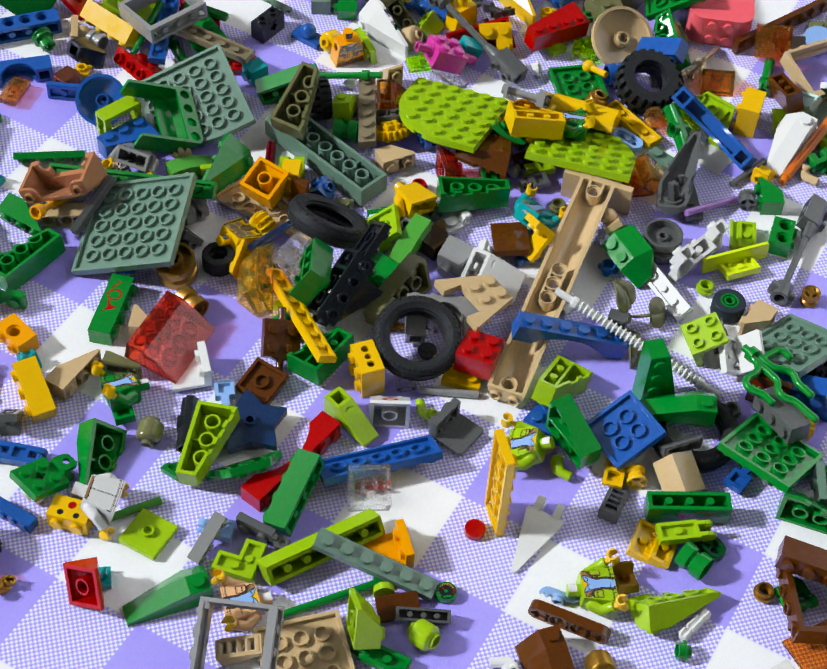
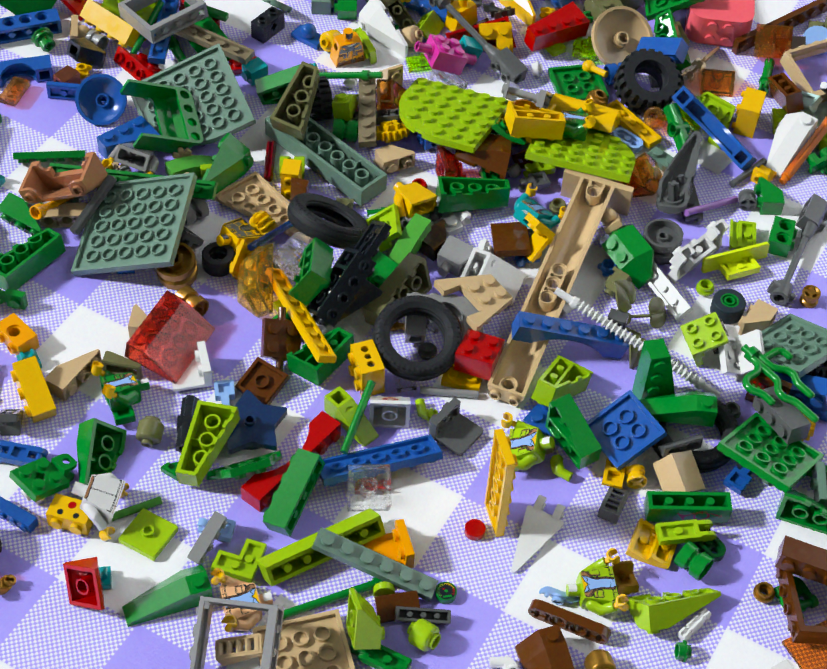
green brick [87,273,138,346] -> none
lime window [95,96,142,136] -> none
dark grey hinge [236,512,291,551] -> none
light orange slope [239,156,290,210] -> none
blue brick [309,175,337,199] -> none
tan arm [799,164,820,186] -> none
none -> green bar [340,380,375,455]
none -> olive brick [604,266,632,298]

